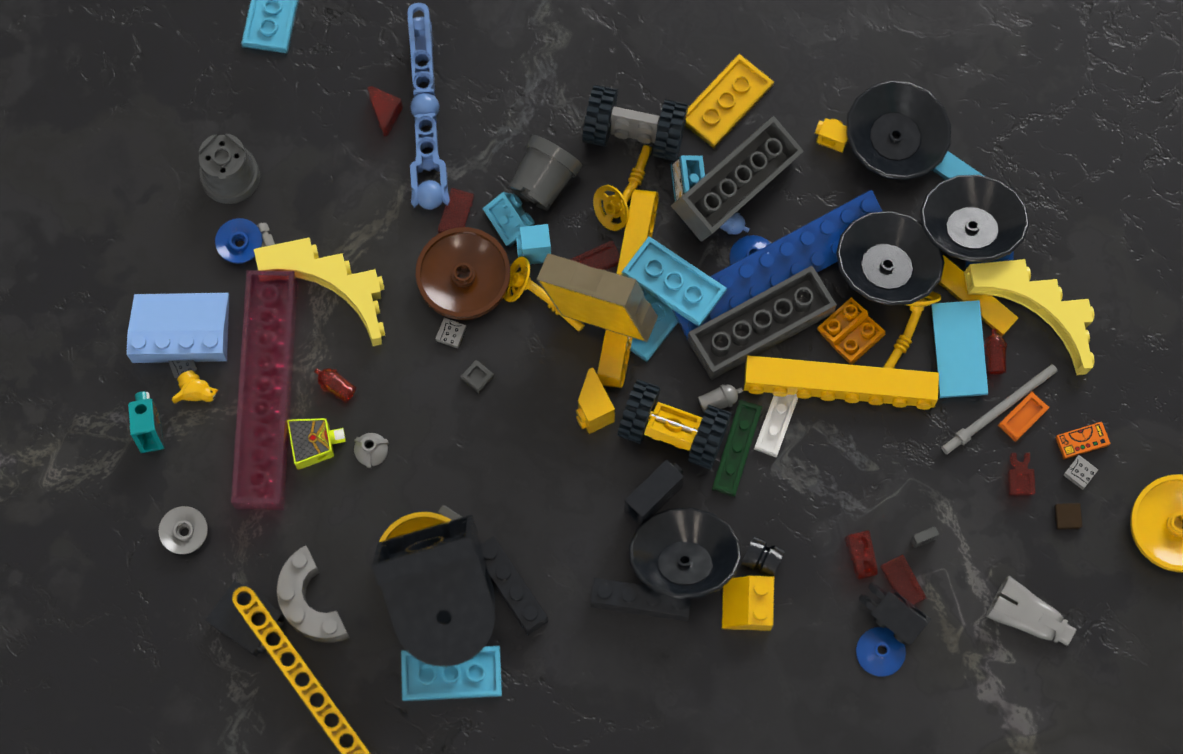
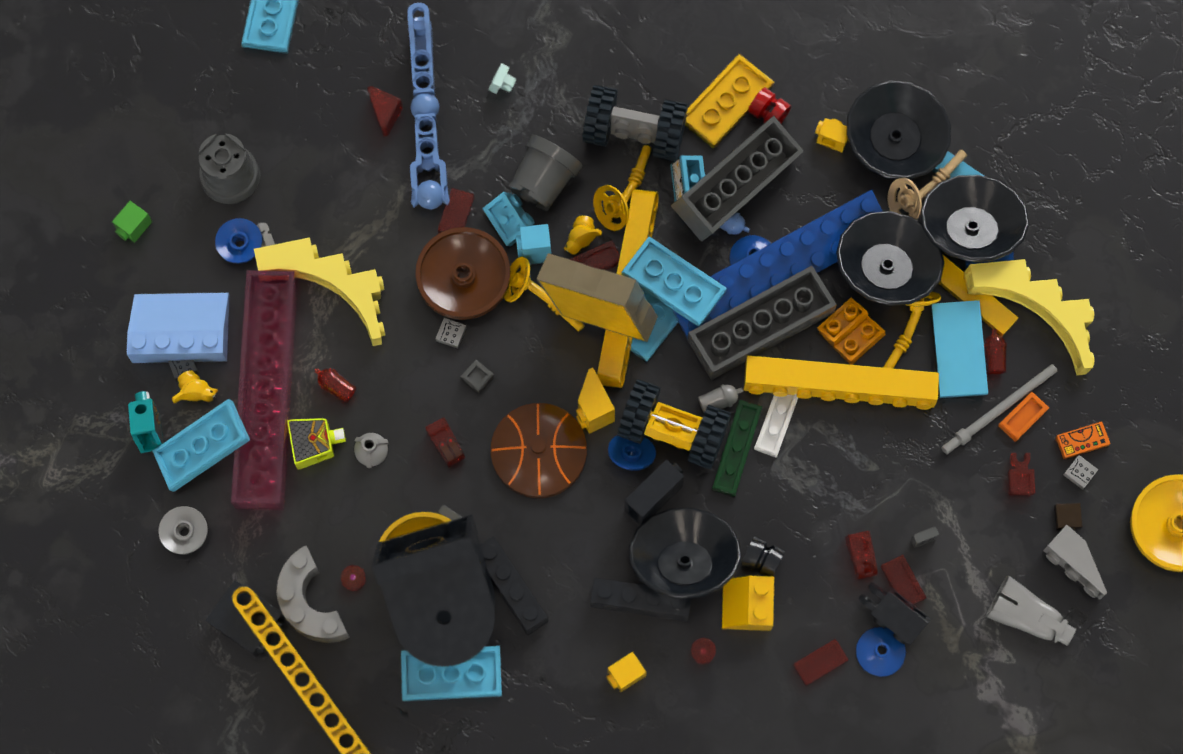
none -> bright green brick [112,201,152,243]
none -> medium azure tile [153,399,250,492]
none -> clear red tile [341,565,366,591]
none -> clear red leg [425,417,465,468]
none -> light aqua tile [488,63,516,94]
none -> reddish brown dish [491,403,587,498]
none -> yellow animal [564,216,602,255]
none -> yellow brick [606,652,646,692]
none -> blue dish [608,436,656,470]
none -> clear red tile [691,638,716,664]
none -> red wheel [748,87,792,124]
none -> clear red tile [793,639,849,686]
none -> tan dish [888,149,967,220]
none -> light grey slope [1043,525,1107,600]

